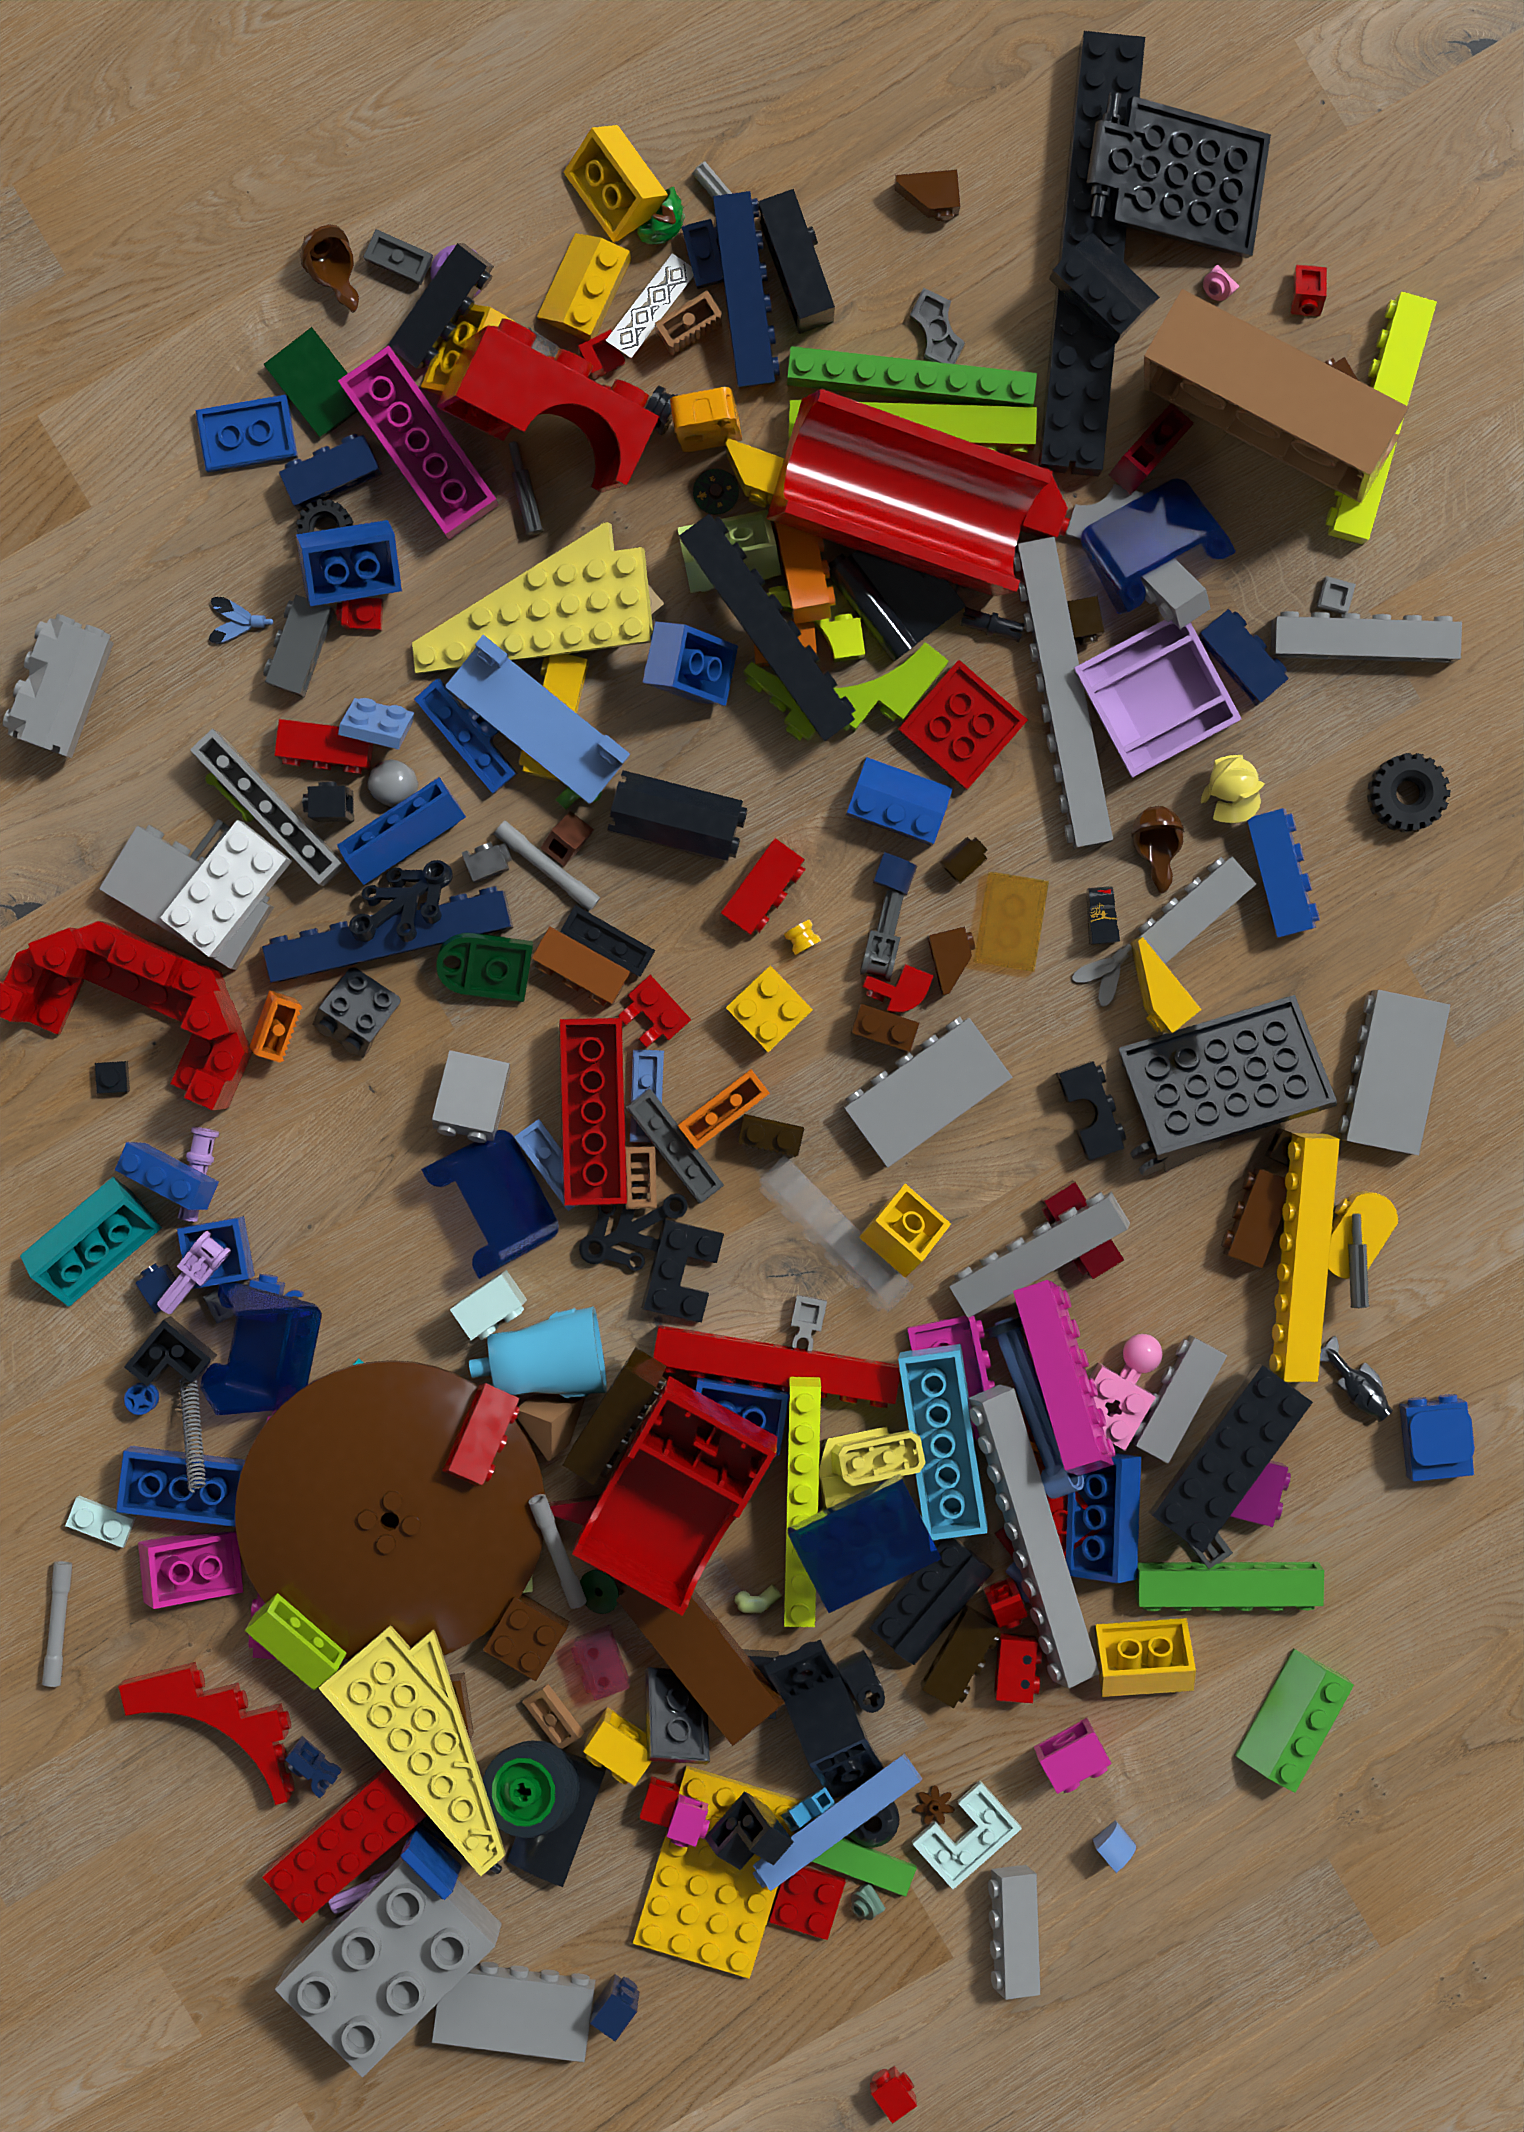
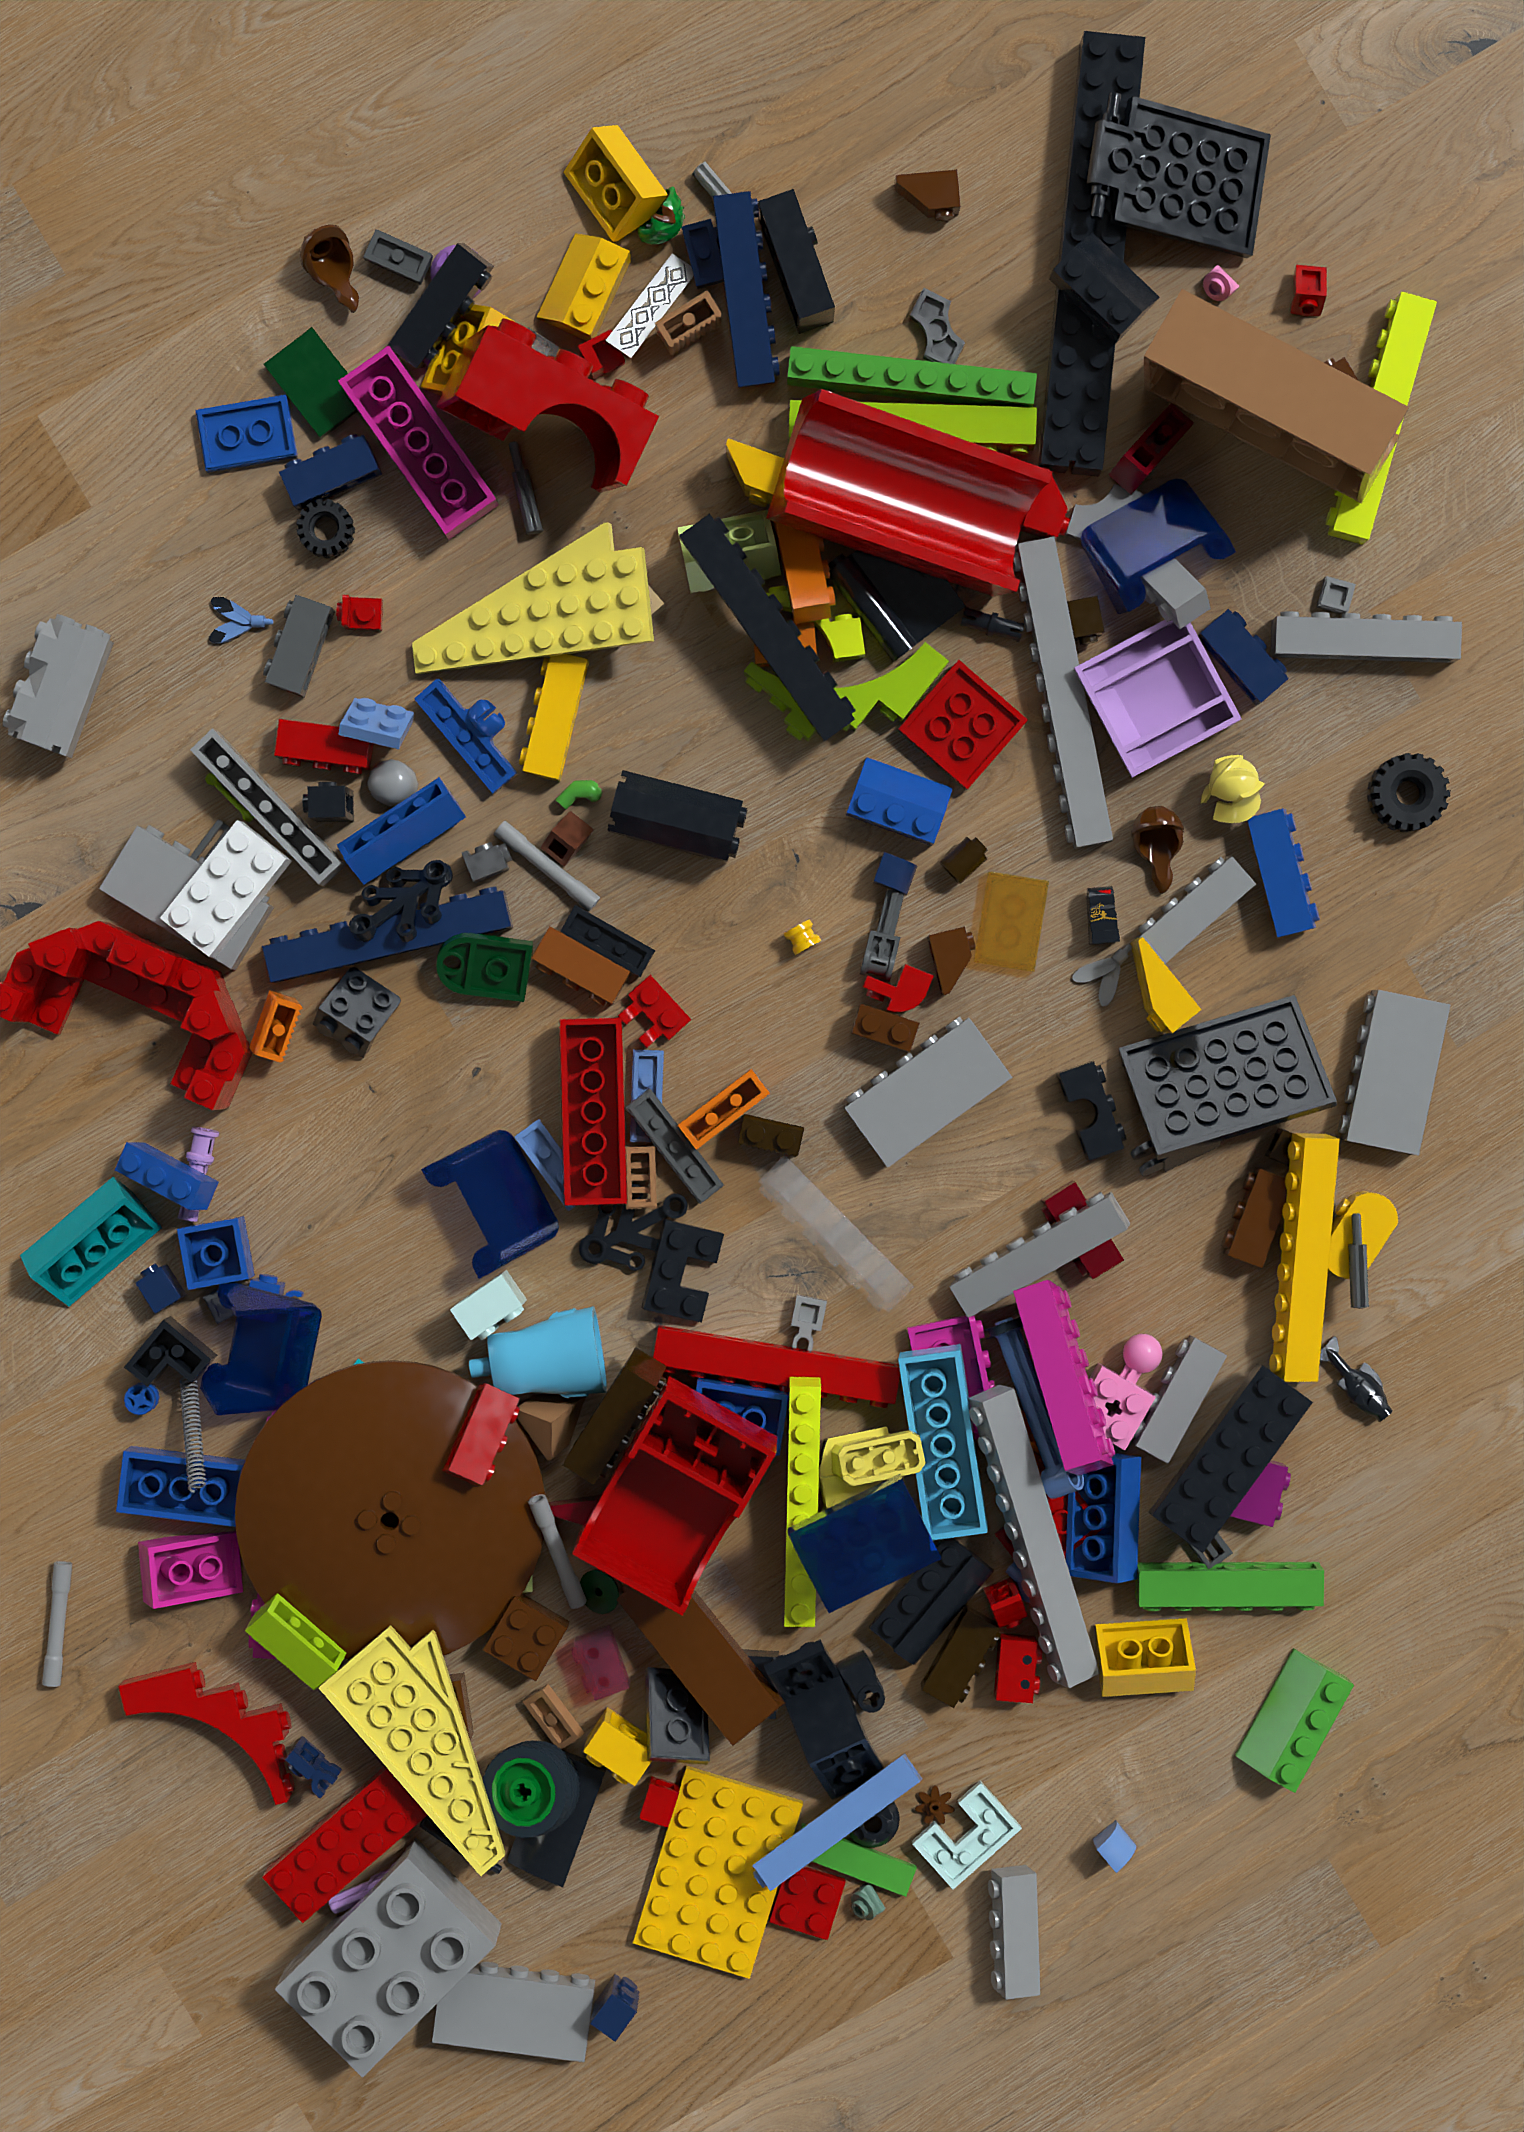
light aqua plate [65,1496,136,1548] -> none
black plate [95,1061,130,1093] -> none
lavender connector [157,1231,231,1314] -> none
blue brick [296,520,402,606] -> none
blue tile [400,1823,462,1900] -> none
light grey brick [432,1050,511,1143] -> none
medium blue bracket [446,635,630,804] -> none
blue brick [643,621,738,706] -> none
black wheel [645,385,678,436] -> none
dark pink brick [667,1794,710,1847] -> none
light orange axle [670,387,742,452] -> none
piece [693,469,739,515] -> none
black brick [705,1791,794,1870] -> none
red brick [721,838,806,935] -> none
yellow brick [726,965,813,1052] -> none
yellowish green arm [734,1584,782,1613] -> none
dark azure piece [781,1787,836,1832] -> none
yellow brick [859,1184,951,1278] -> none
red brick [870,2066,917,2124] -> none
dark pink brick [1034,1717,1112,1794] -> none
blue brick [1399,1394,1475,1481] -> none

